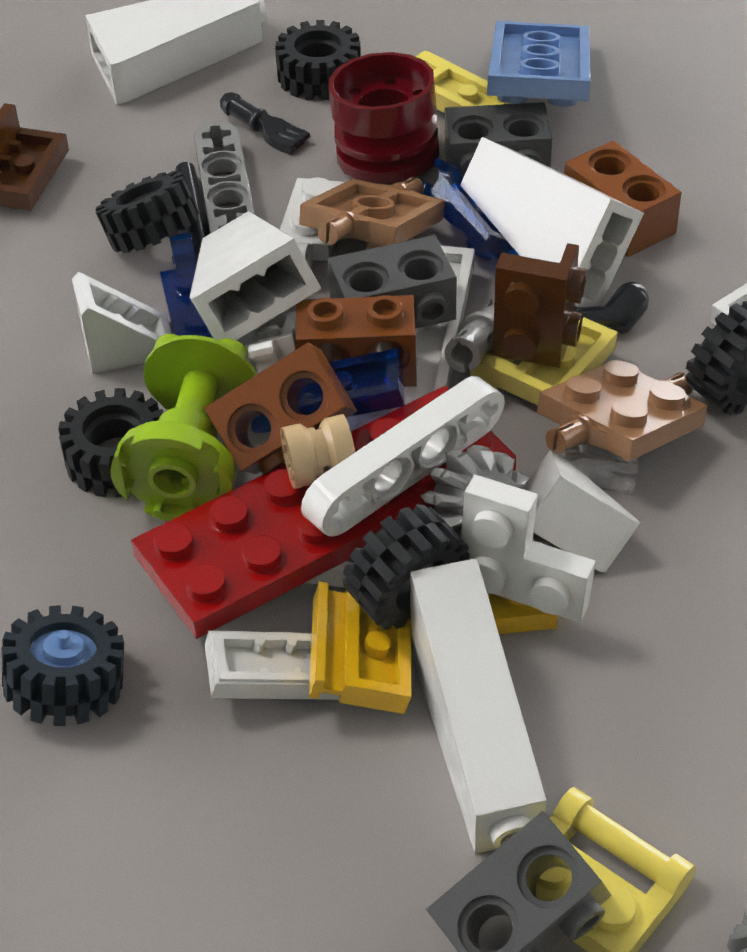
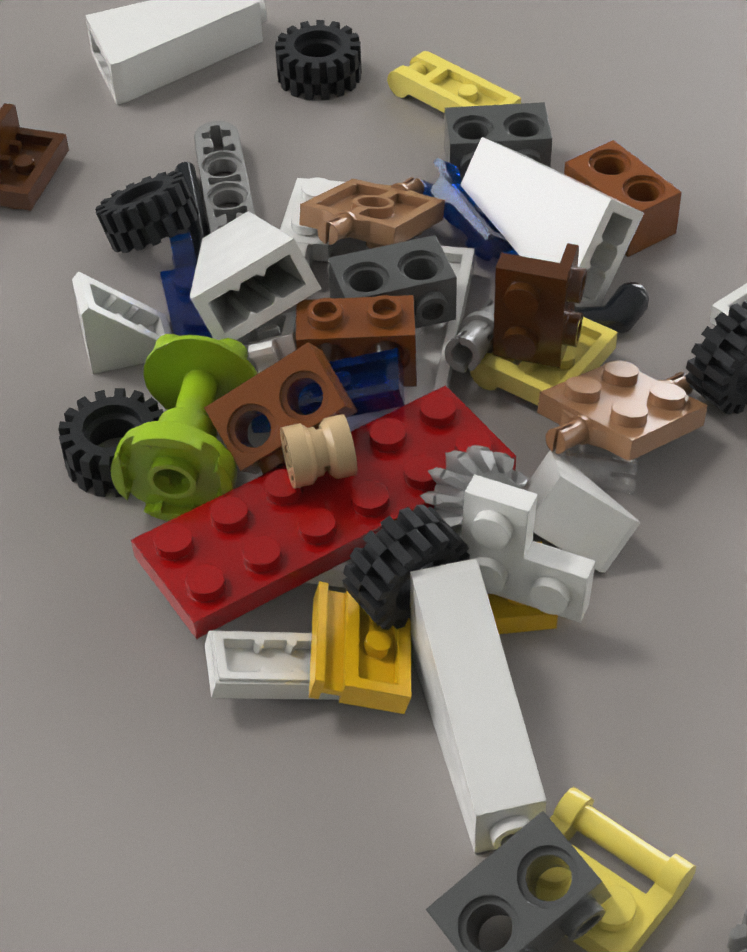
black wheel [1,605,124,726] -> none
black piece [220,92,311,154] -> none
white beam [301,376,505,537] -> none
dark red wheel [329,52,440,184] -> none
medium blue plate [487,21,590,107] -> none

